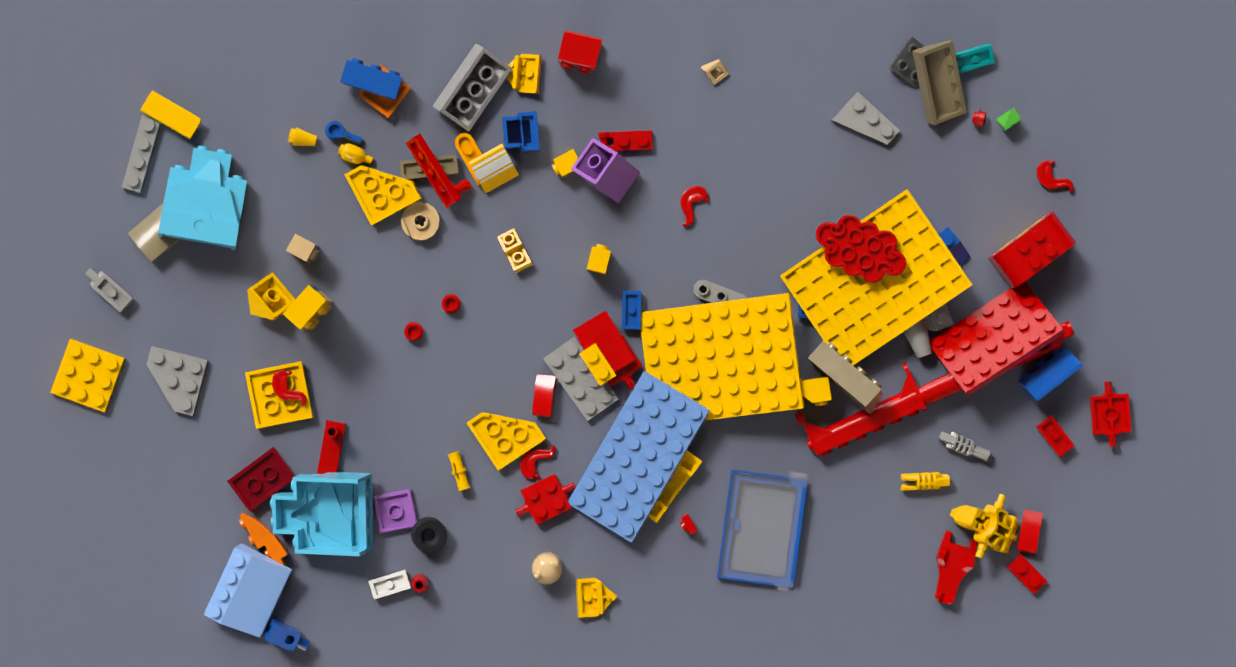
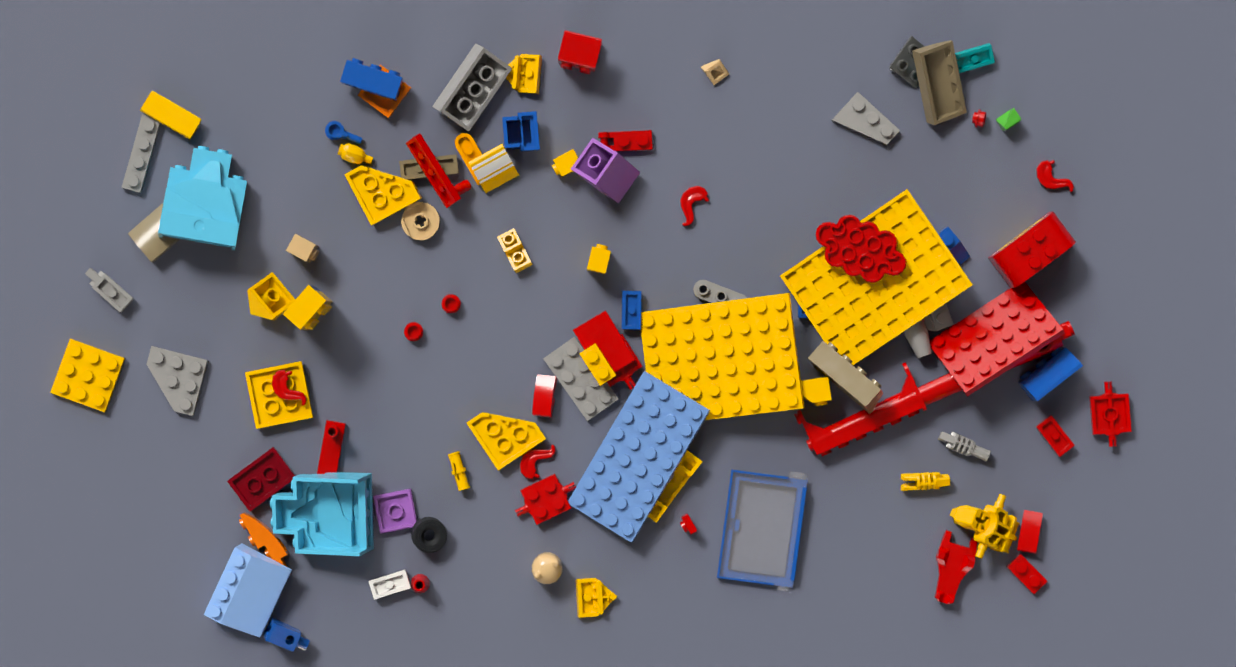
yellow cone [288,127,317,147] -> none

